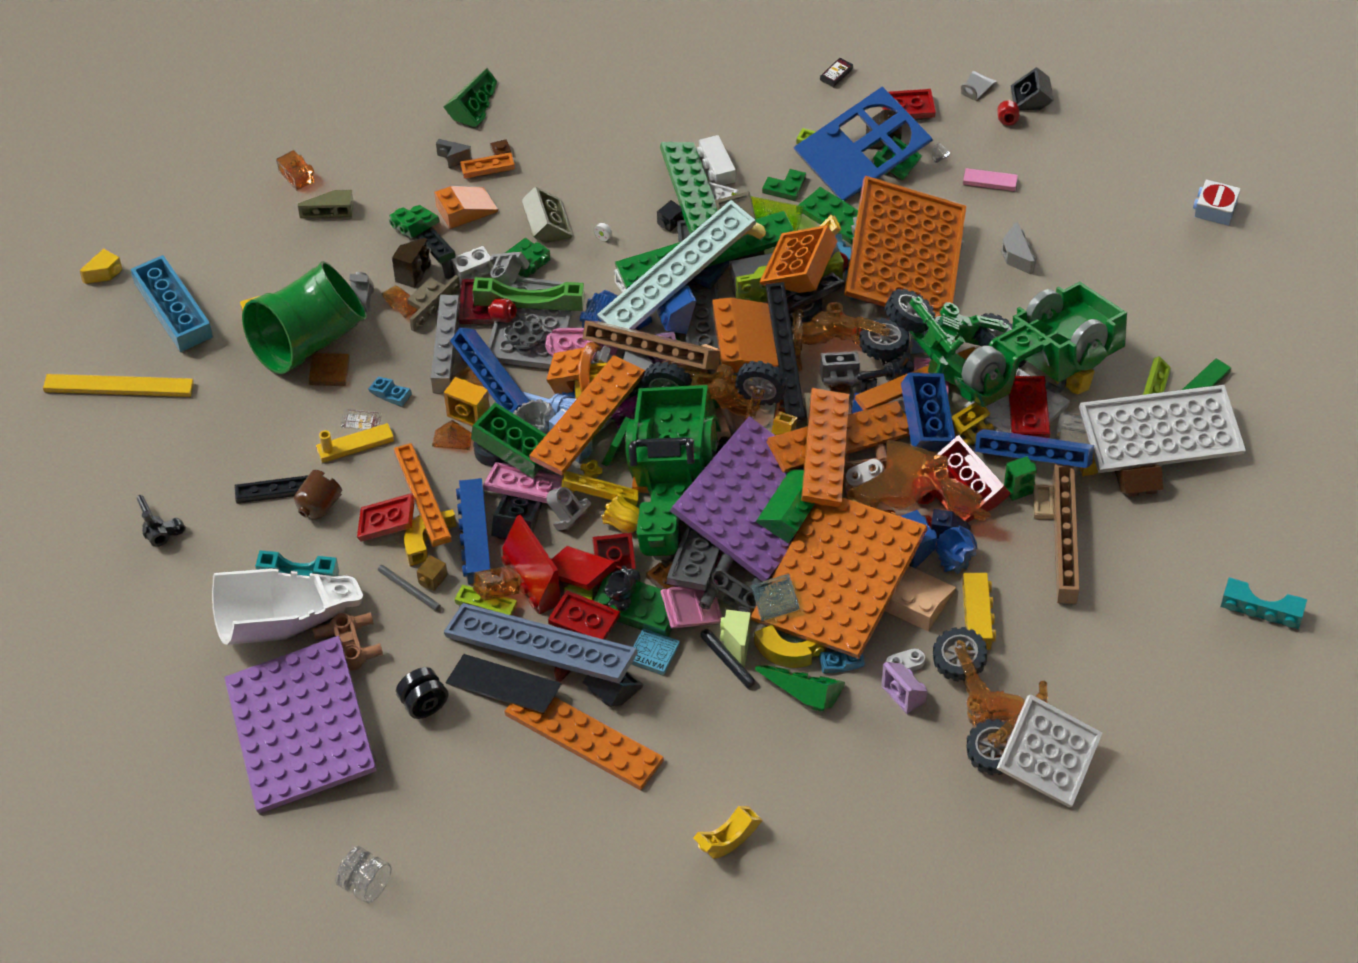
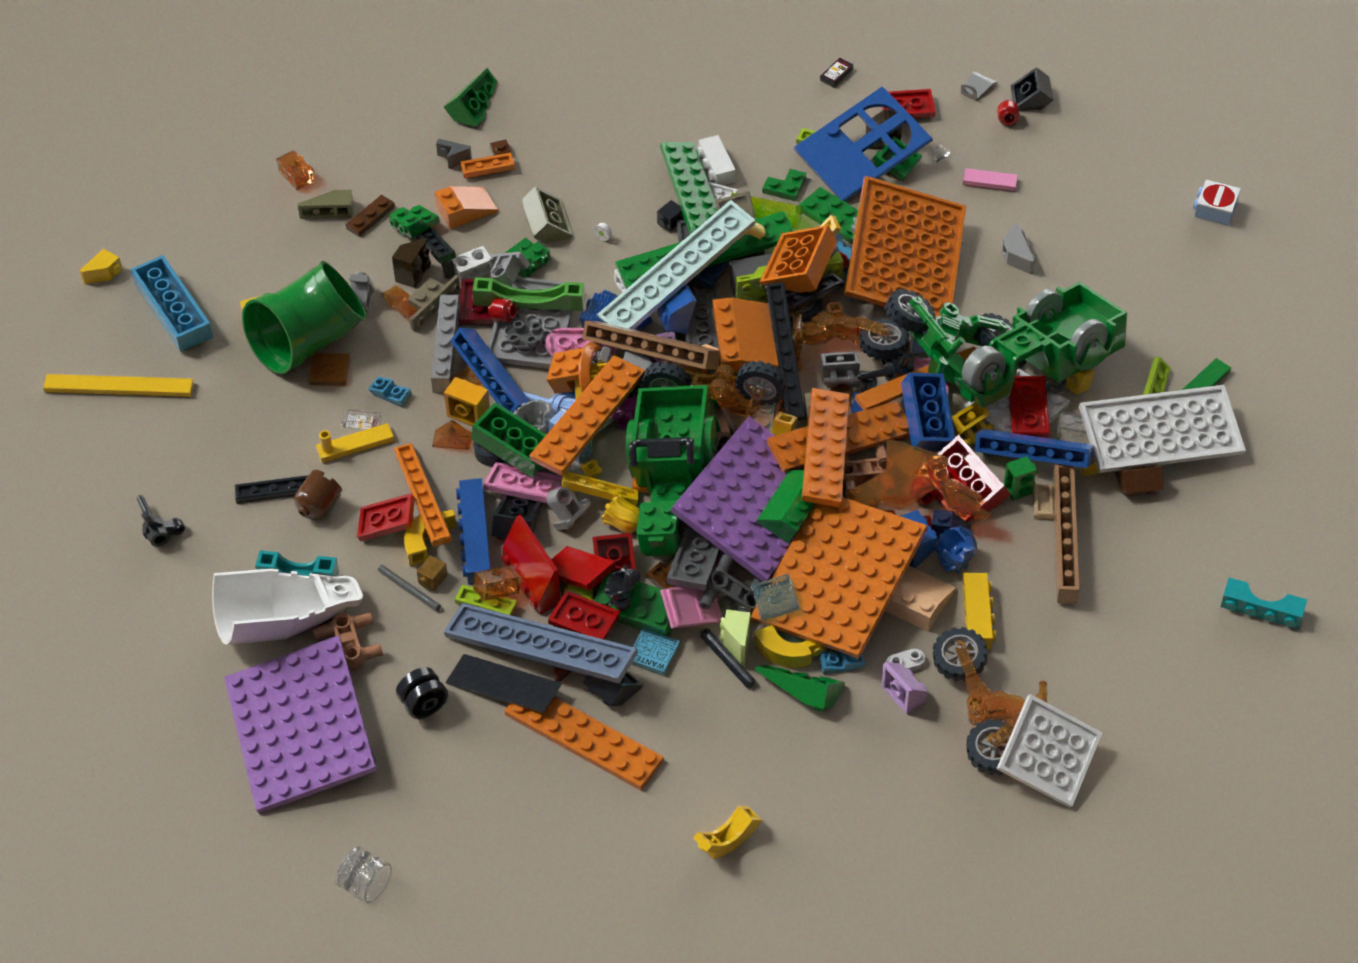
green tile [601,417,631,466] -> none
white plate [846,459,884,487] -> none
none -> reddish brown plate [345,194,395,237]

